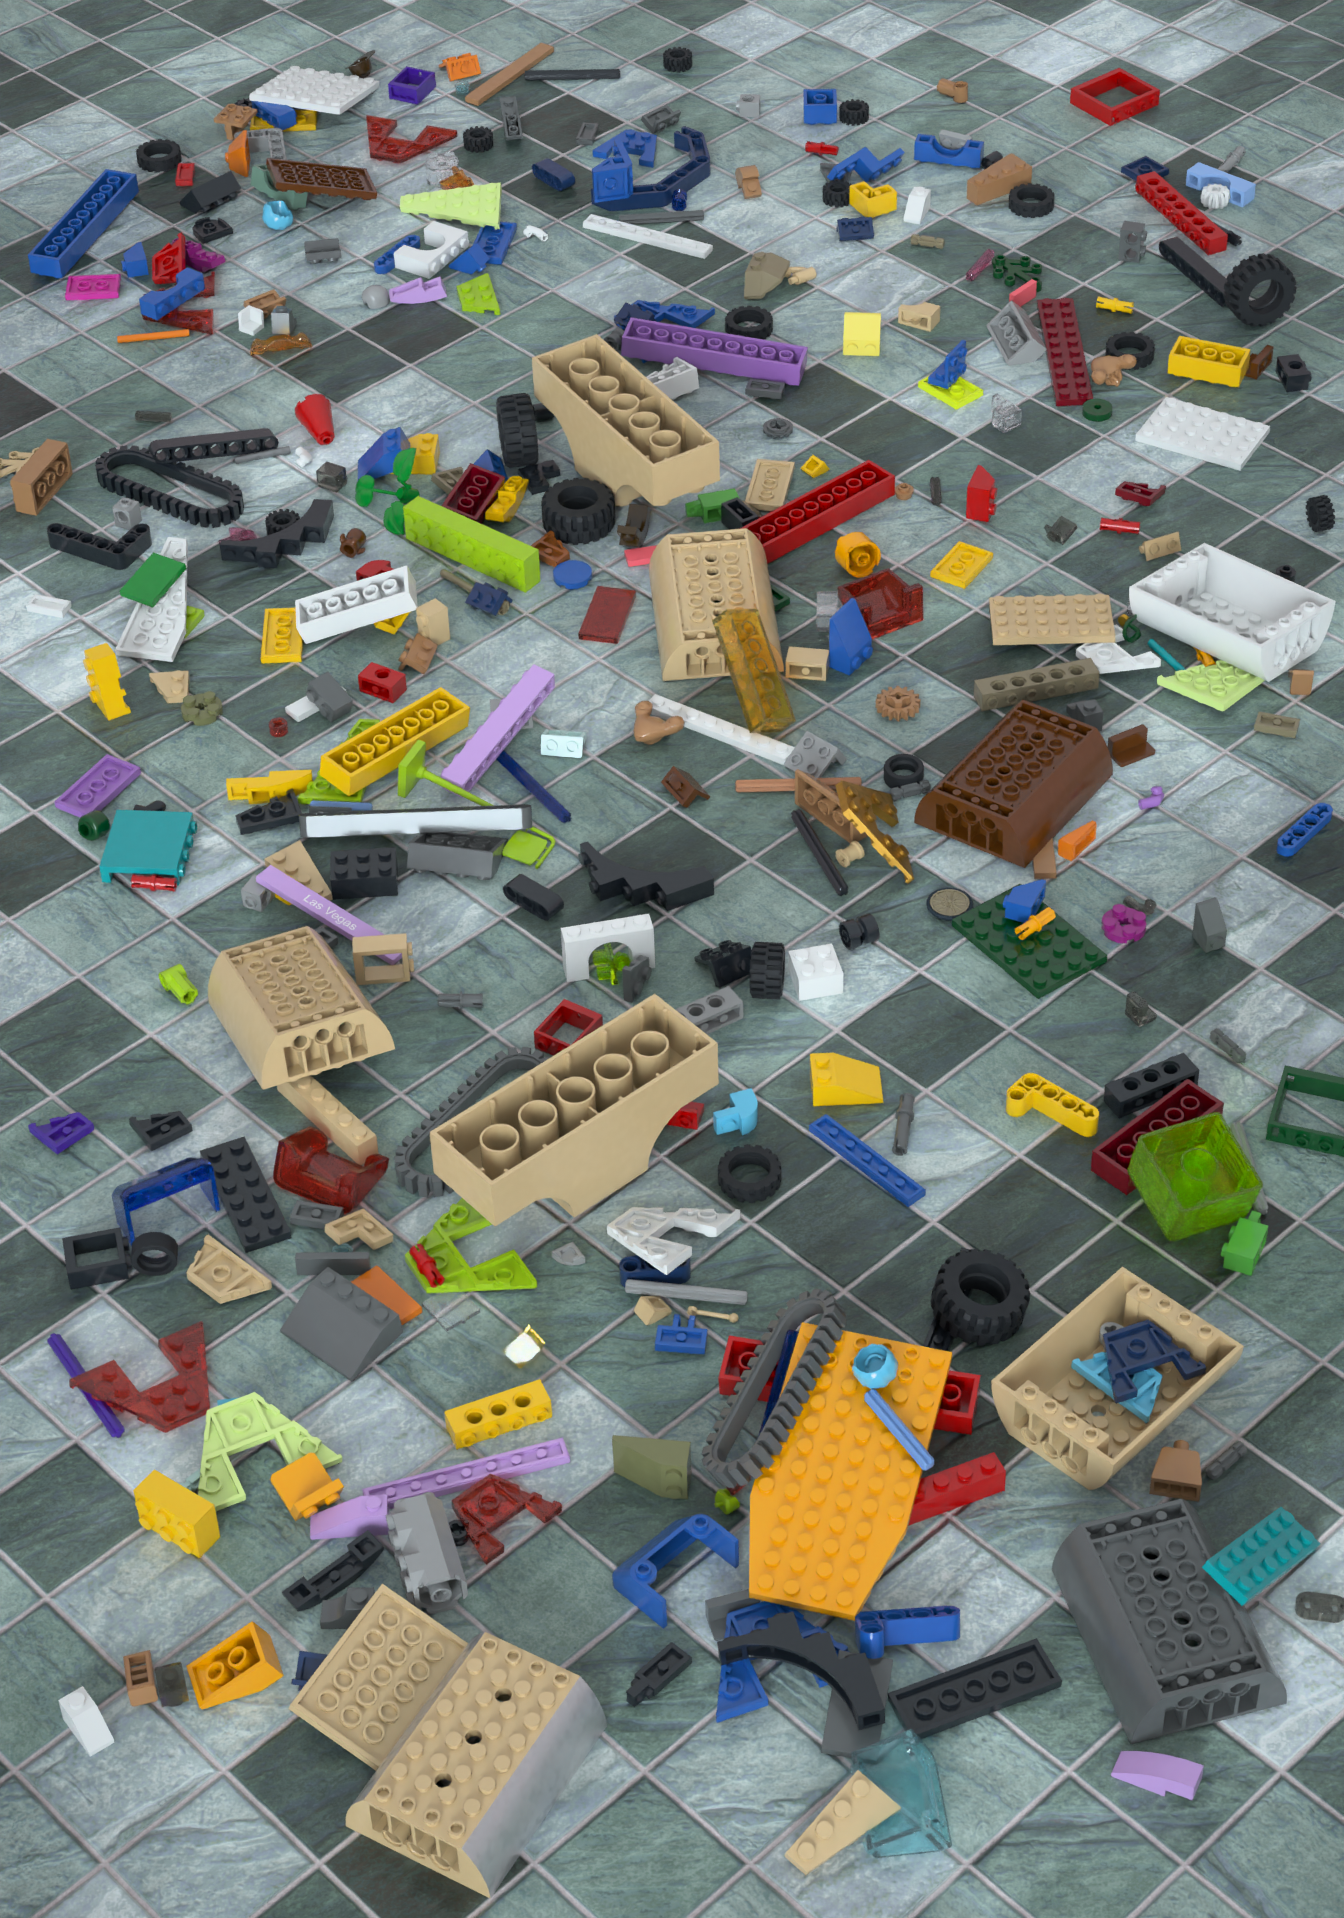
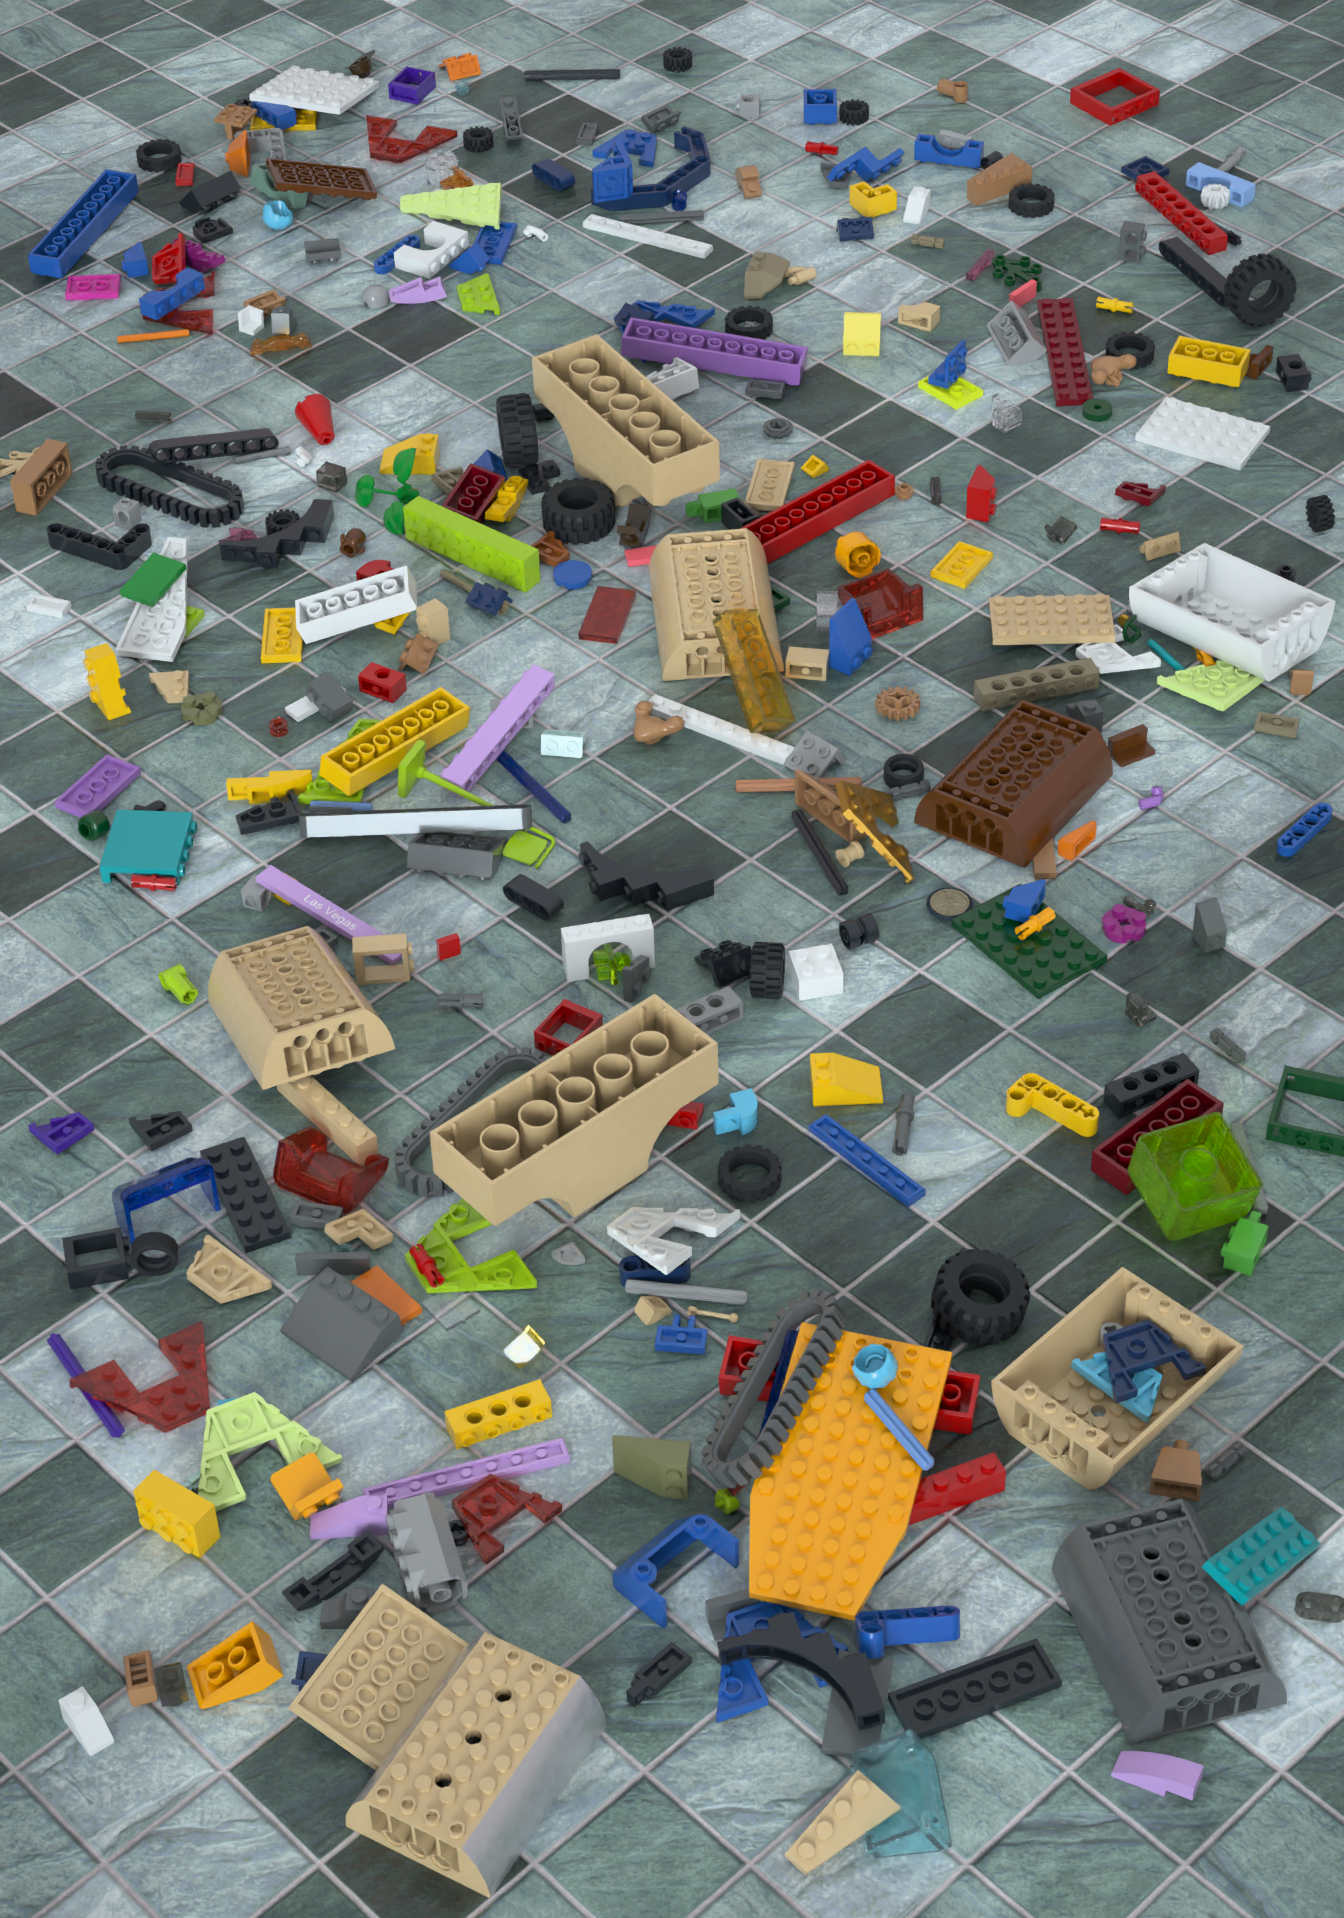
tan wing [264,840,333,901] -> none
black brick [330,847,398,900] -> none
blue slope [358,427,410,480] -> none
medium nougat tile [465,43,554,106] -> none
dark grey wheel [604,328,624,351] -> none
reddish brown panel [661,766,711,808] -> none
black tyre [823,180,852,208] -> none
none -> red tile [436,933,461,961]

